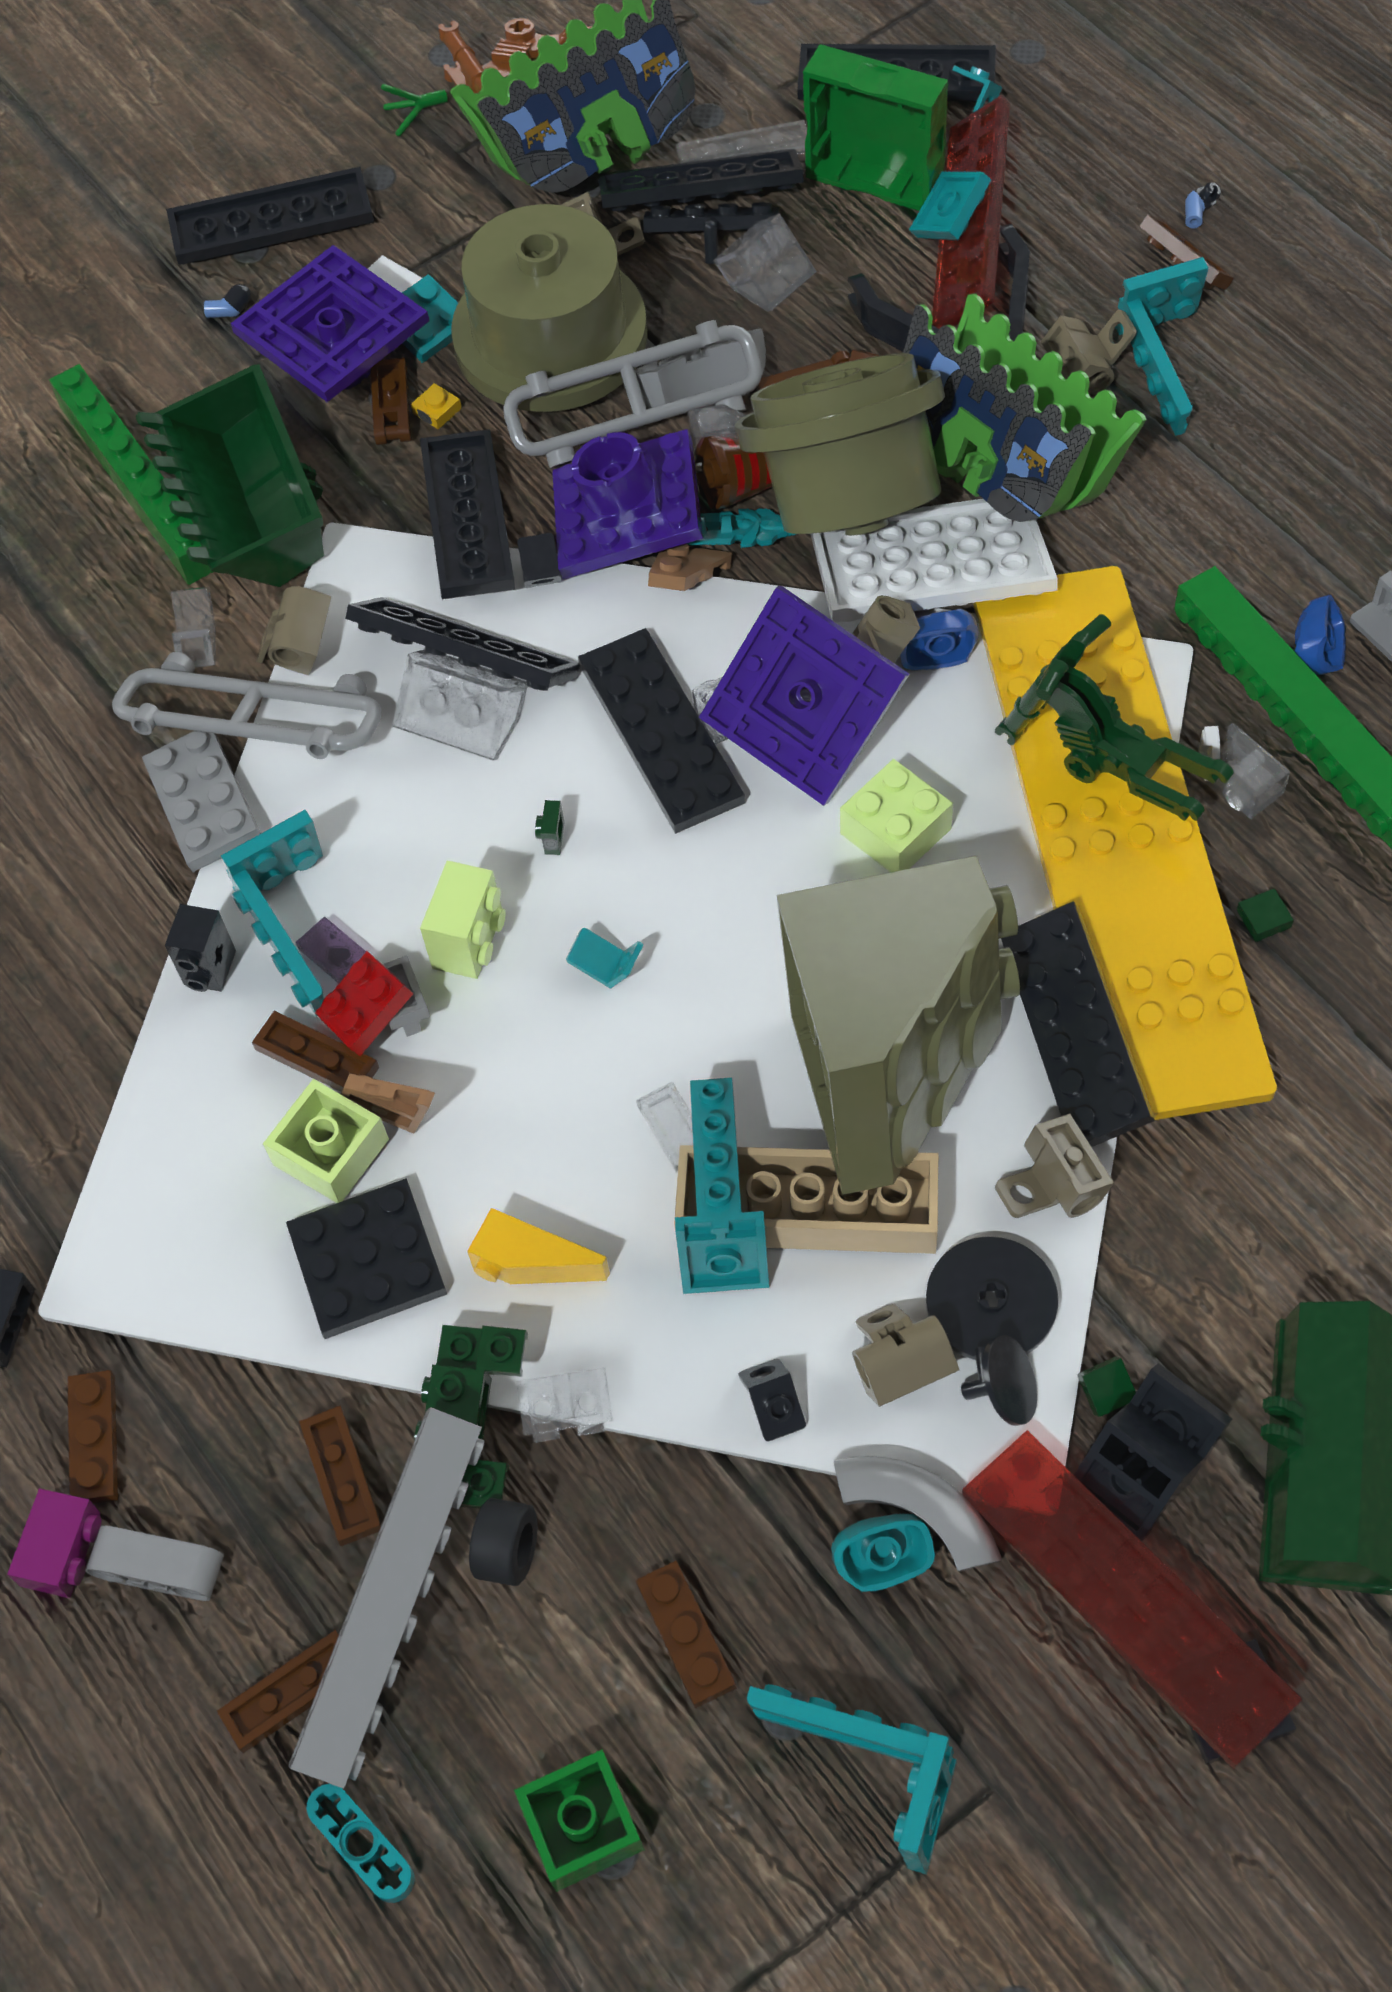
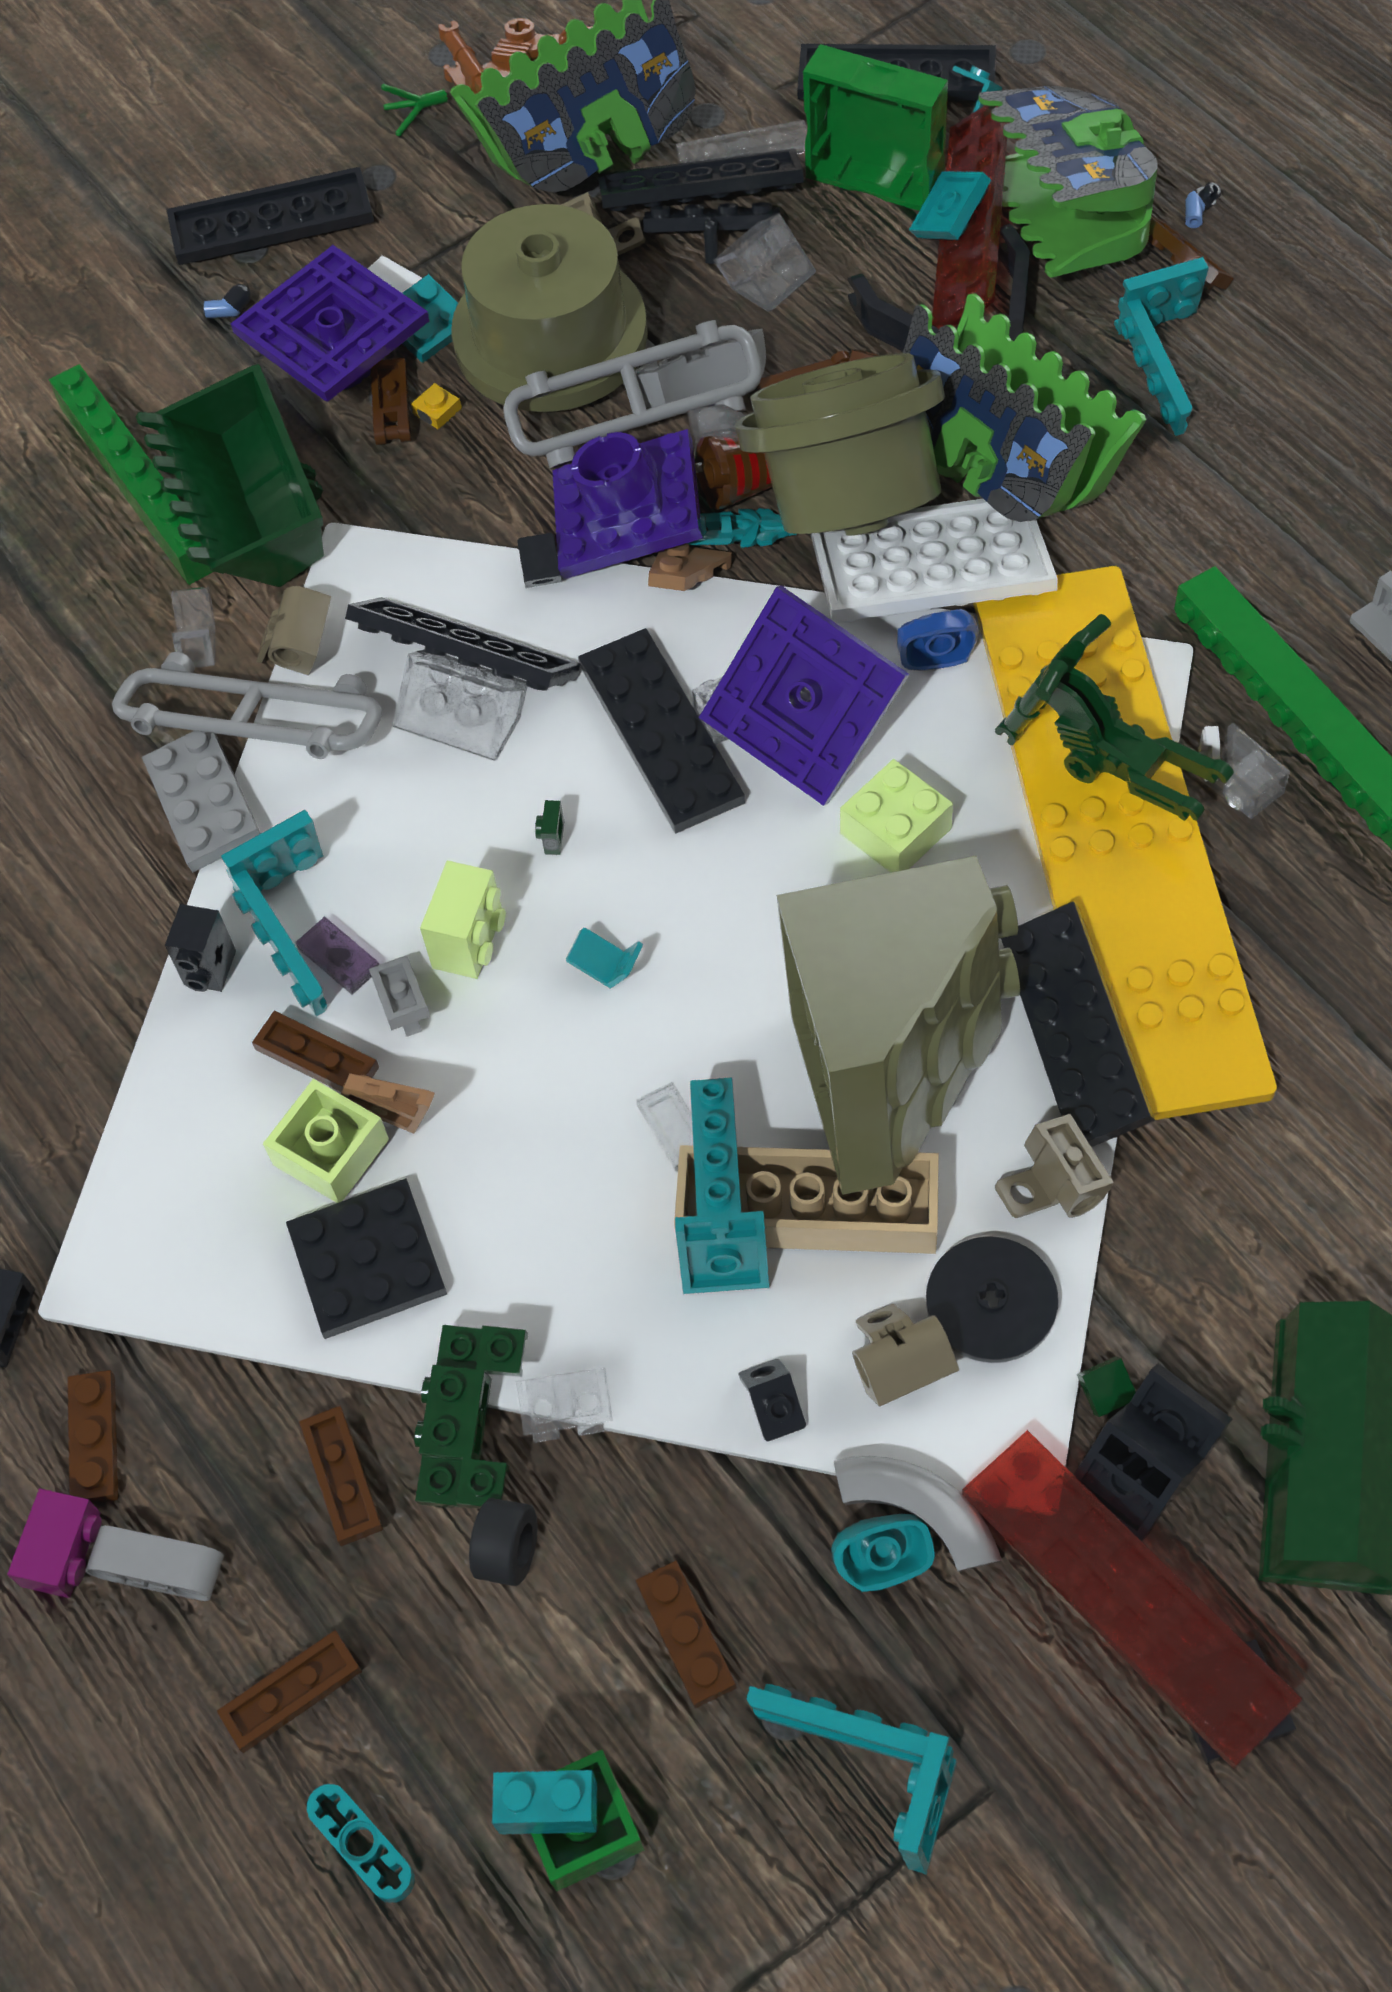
light grey brick [288,1408,485,1789] -> none
red plate [314,951,414,1056] -> none
black plate [420,429,515,599] -> none
yellow slope [467,1208,610,1284] -> none
dark tan piece [852,595,920,663] -> none
black shield [961,1335,1037,1426] -> none
dark tan piece [1041,310,1136,395] -> none
dark green tile [1236,888,1294,942] -> none
blue piece [1294,595,1345,675] -> none
none -> teal brick [492,1770,597,1834]
none -> animal [973,86,1158,278]

